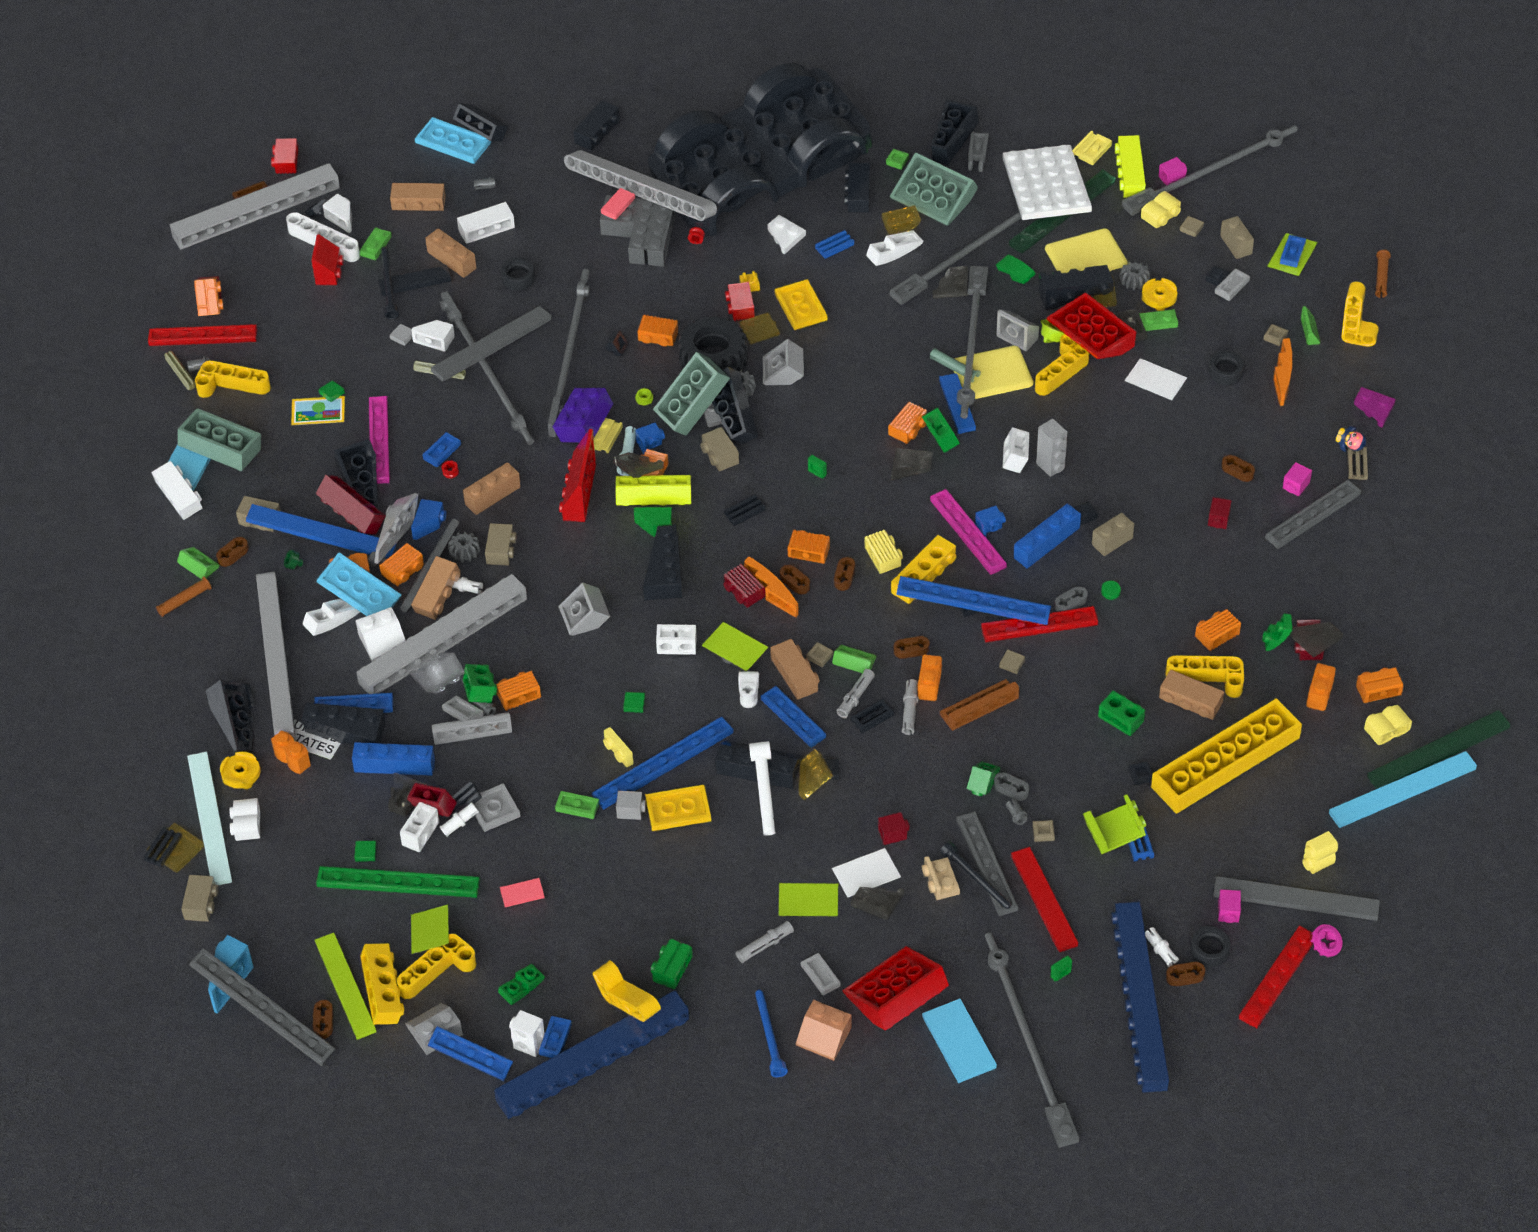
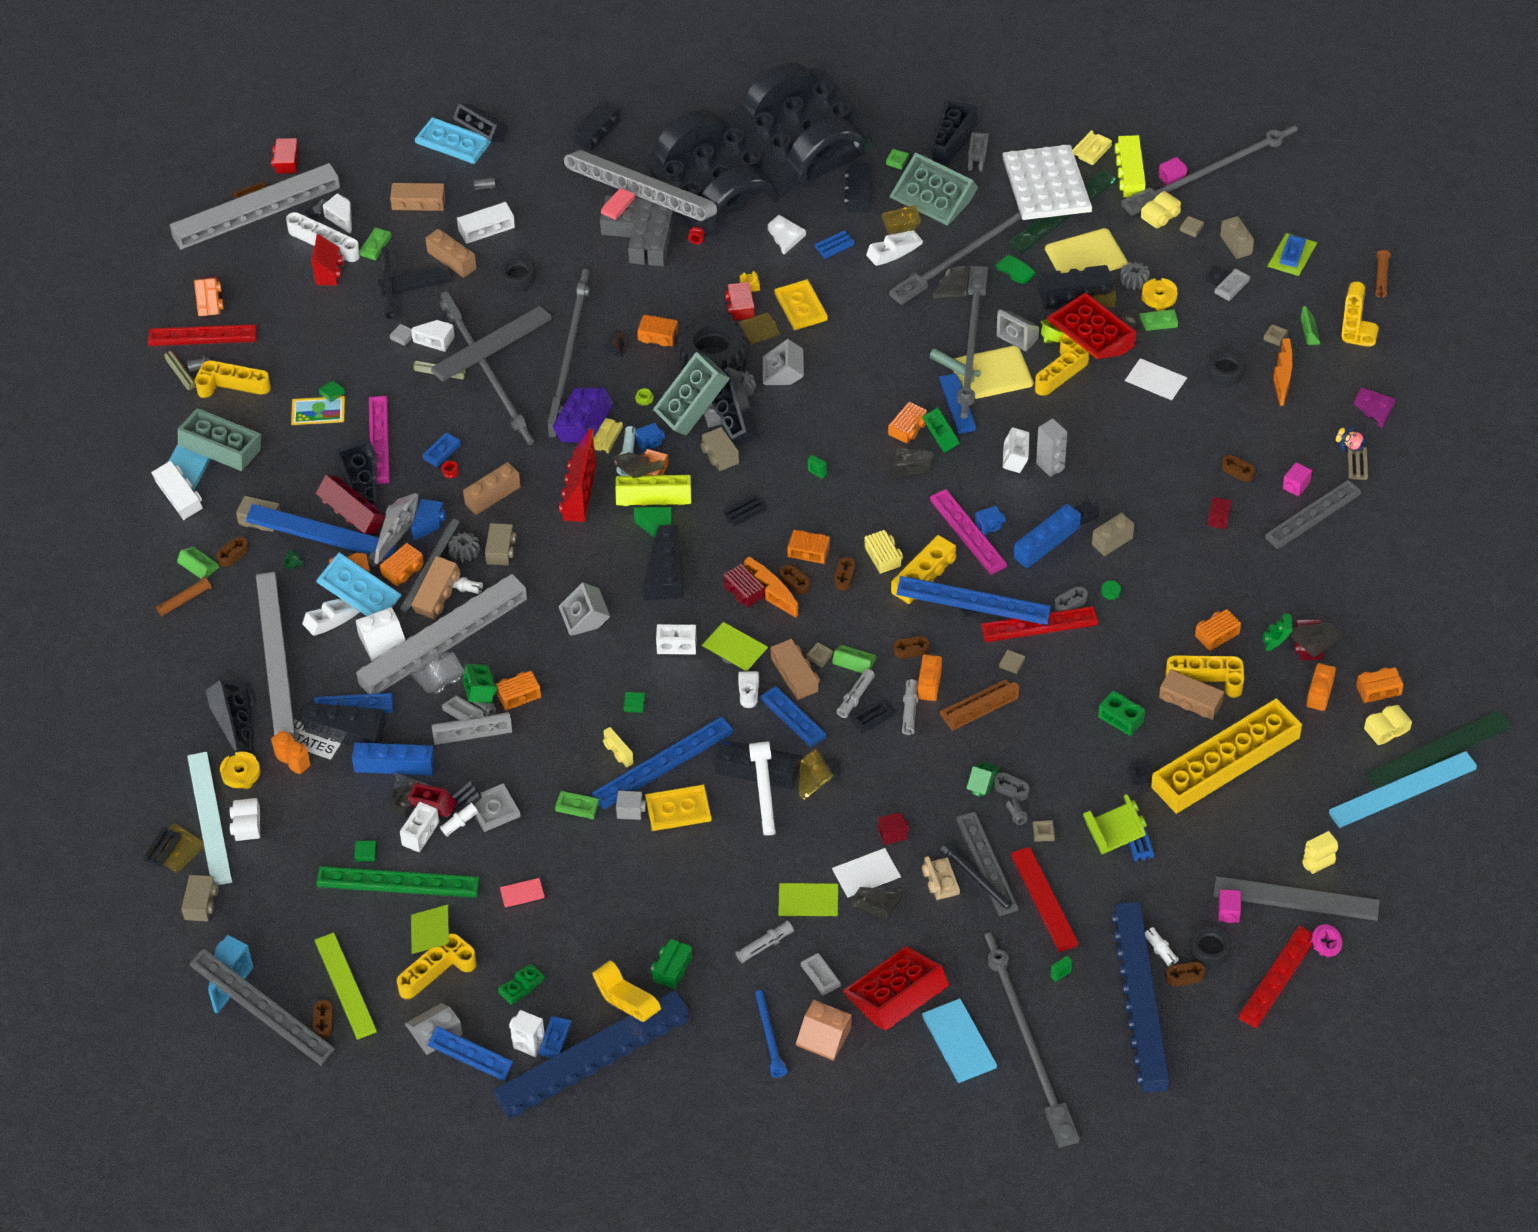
yellow brick [360,944,404,1025] -> none

